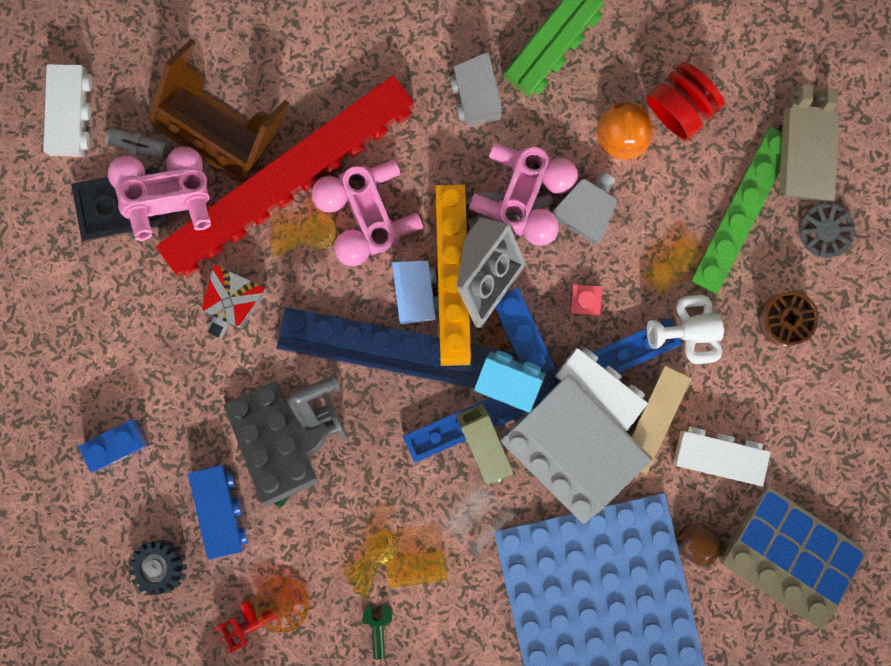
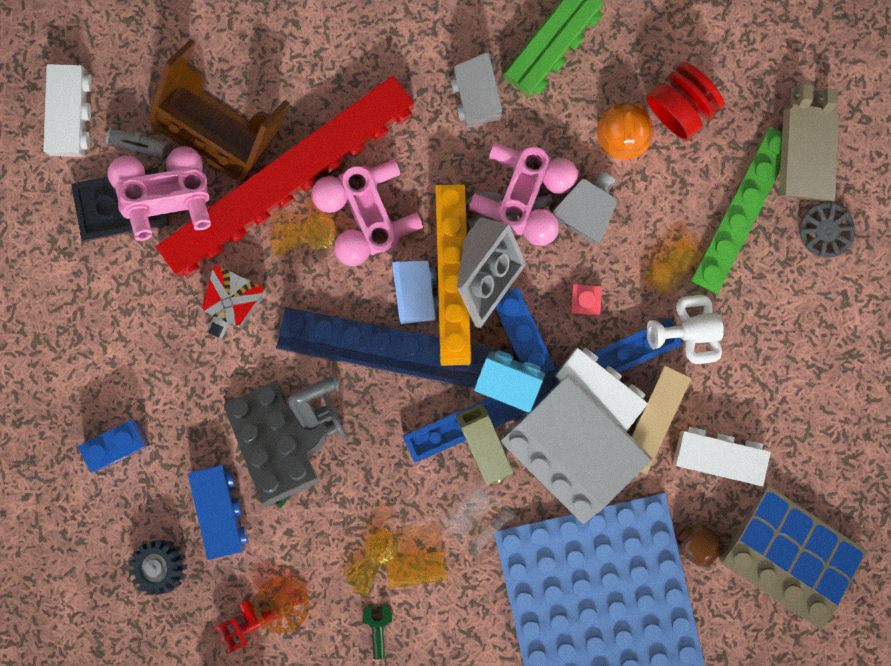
reddish brown wheel [758,291,819,346] -> none

